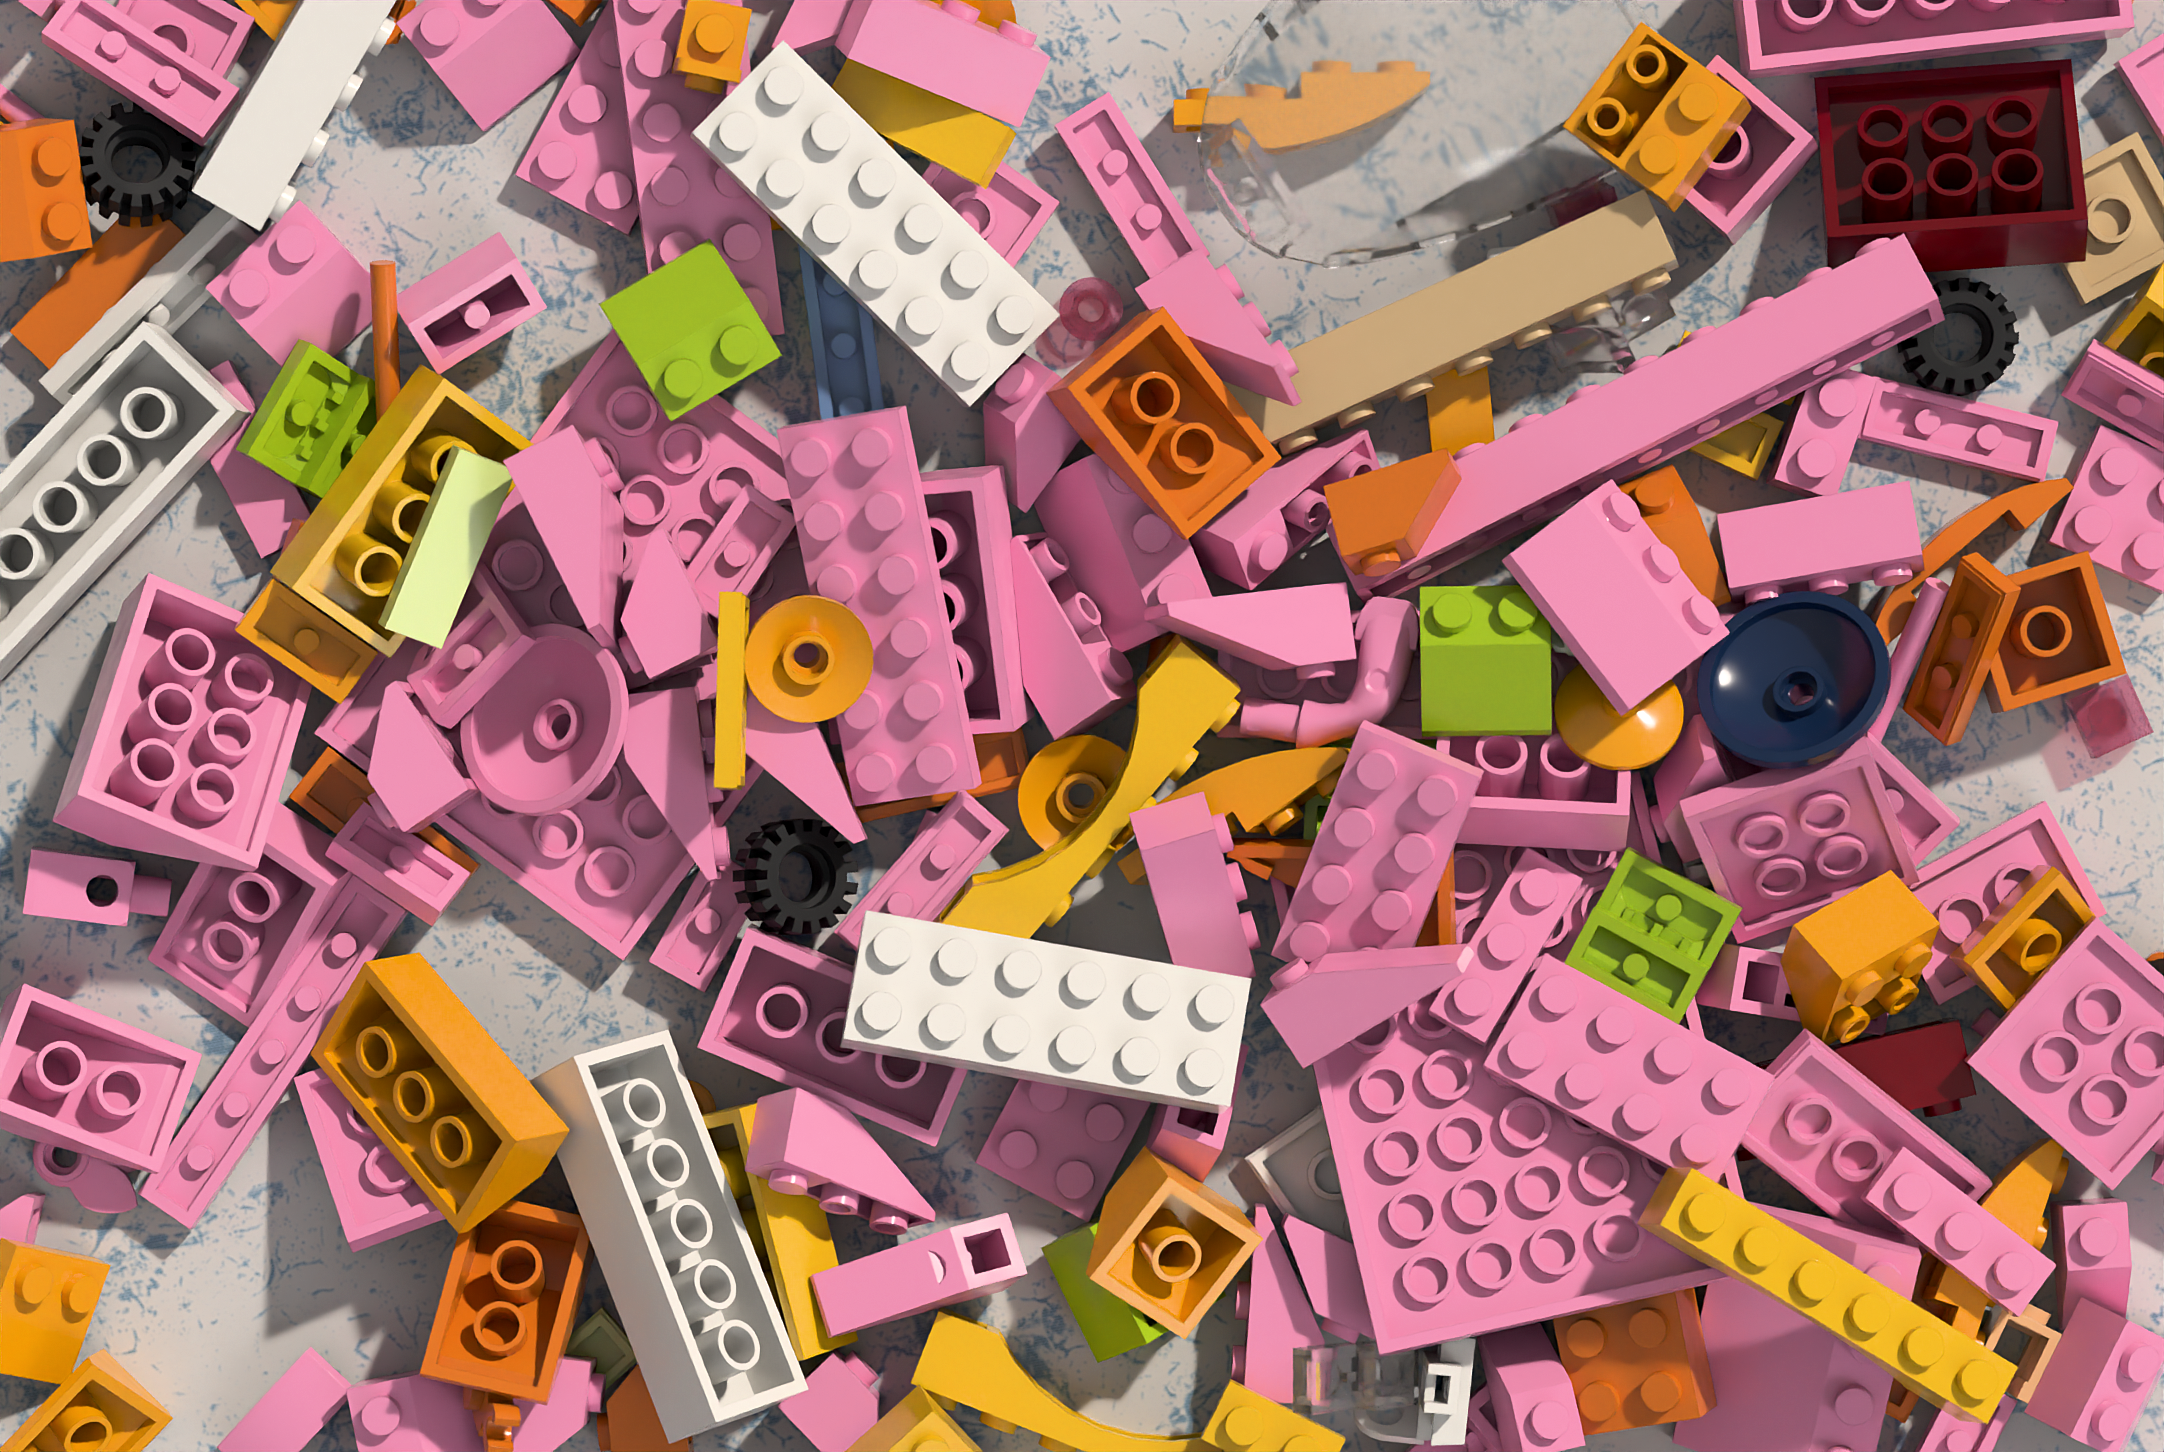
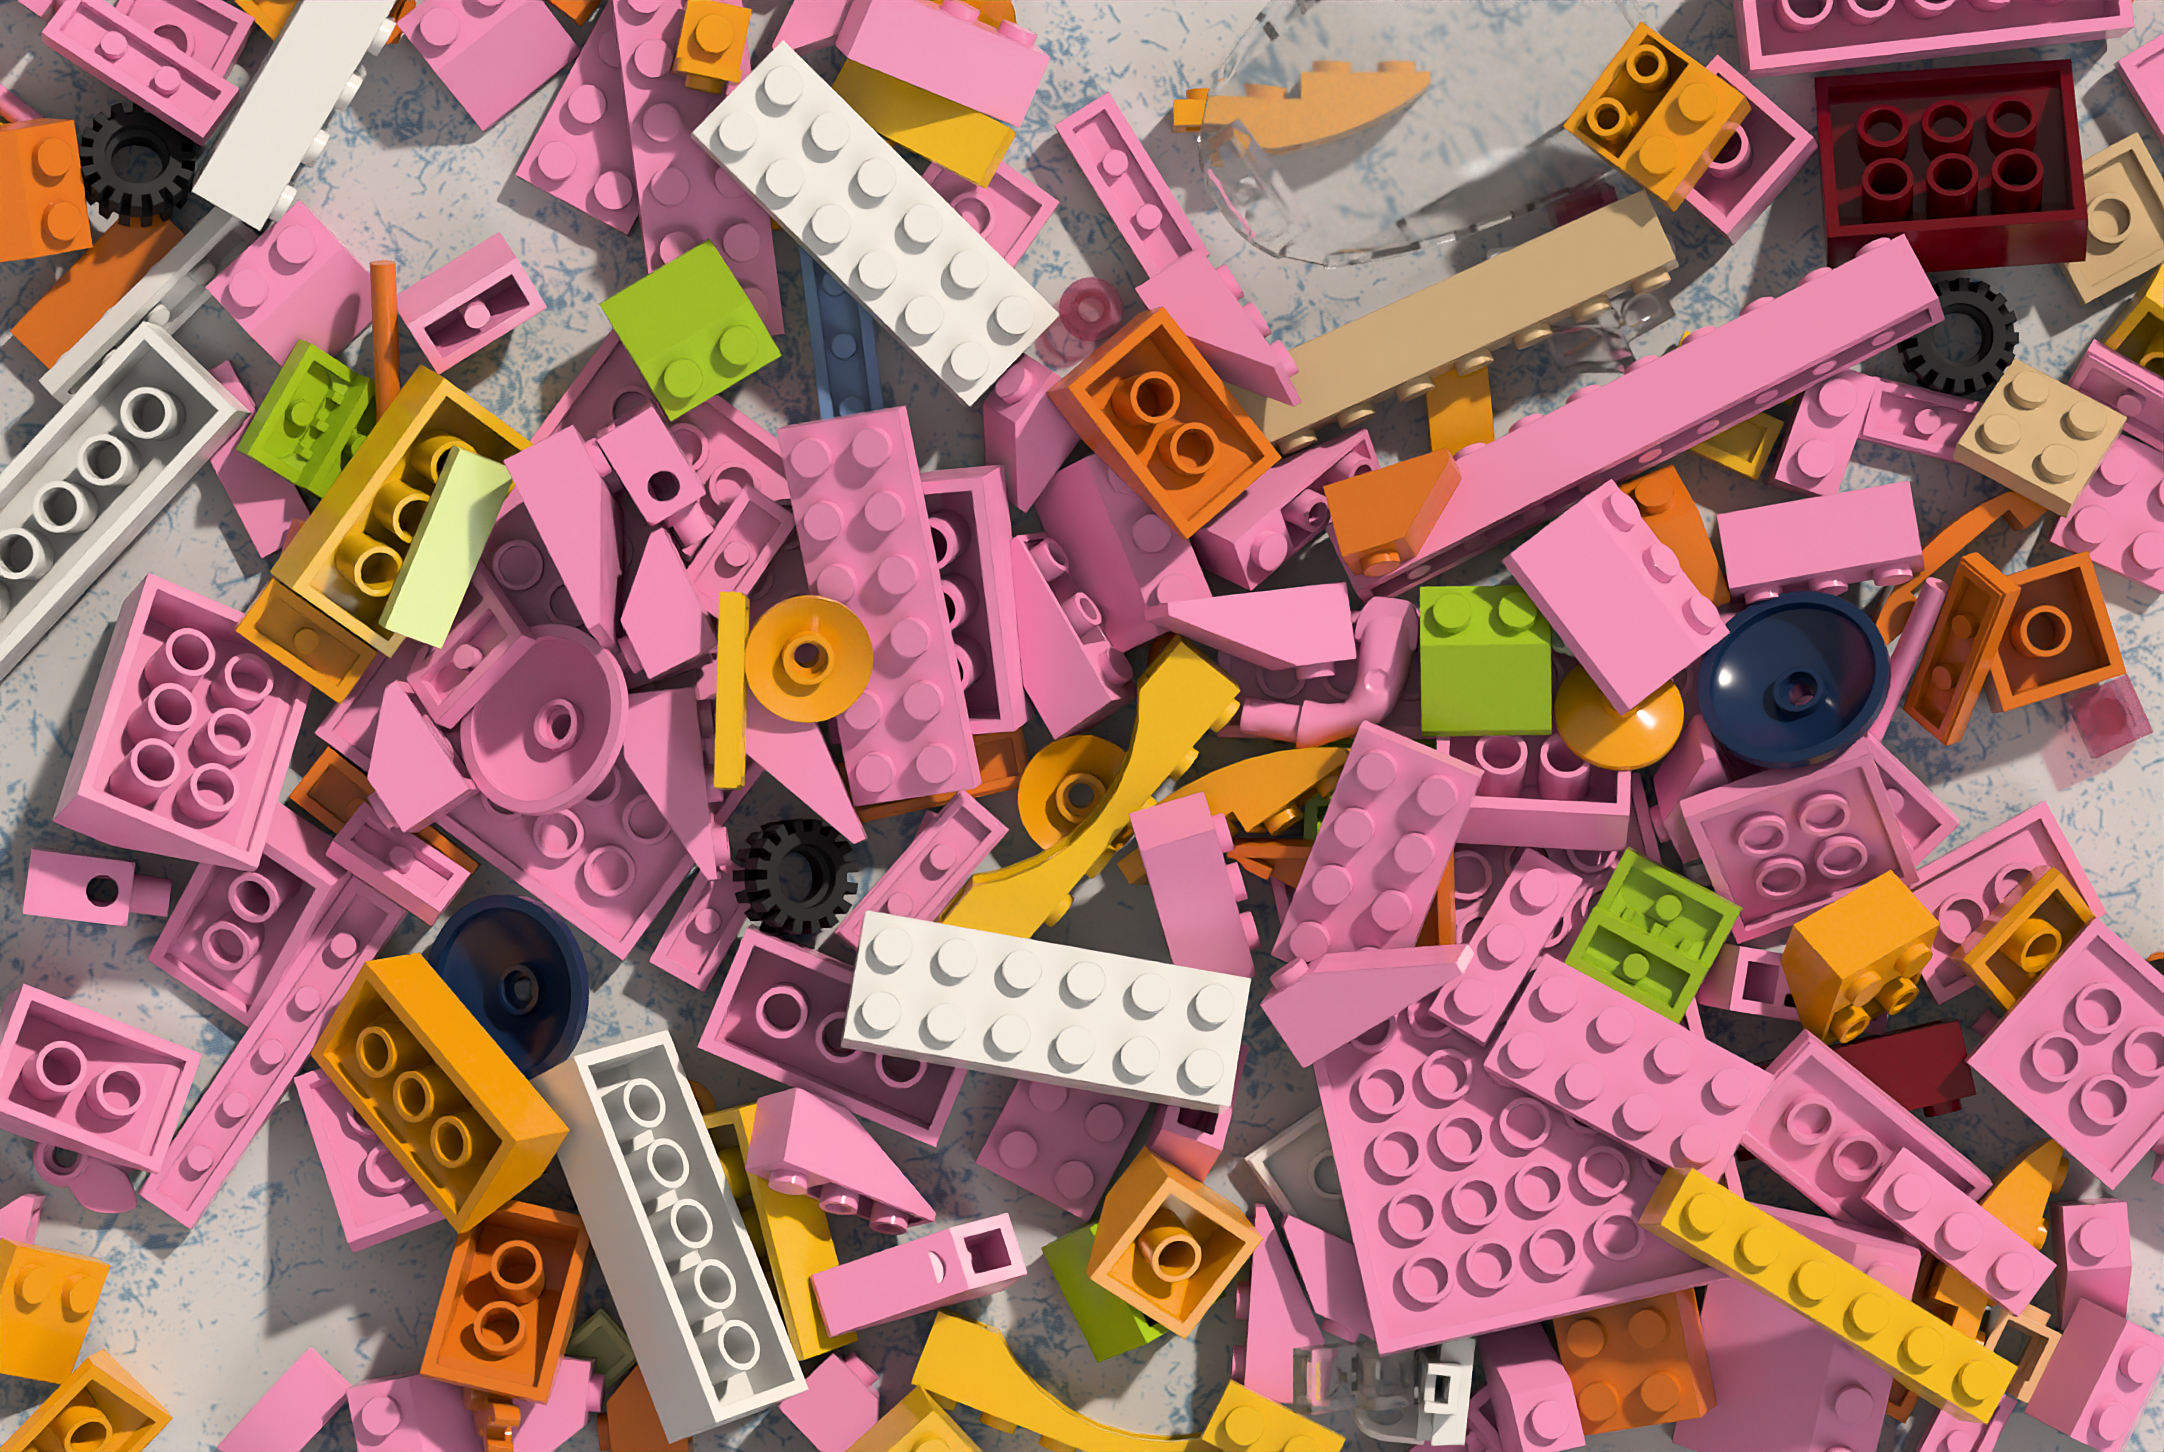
none -> dark blue dish [428,894,589,1081]
none -> bright pink torso [596,398,714,550]
none -> tan plate [1952,358,2127,518]

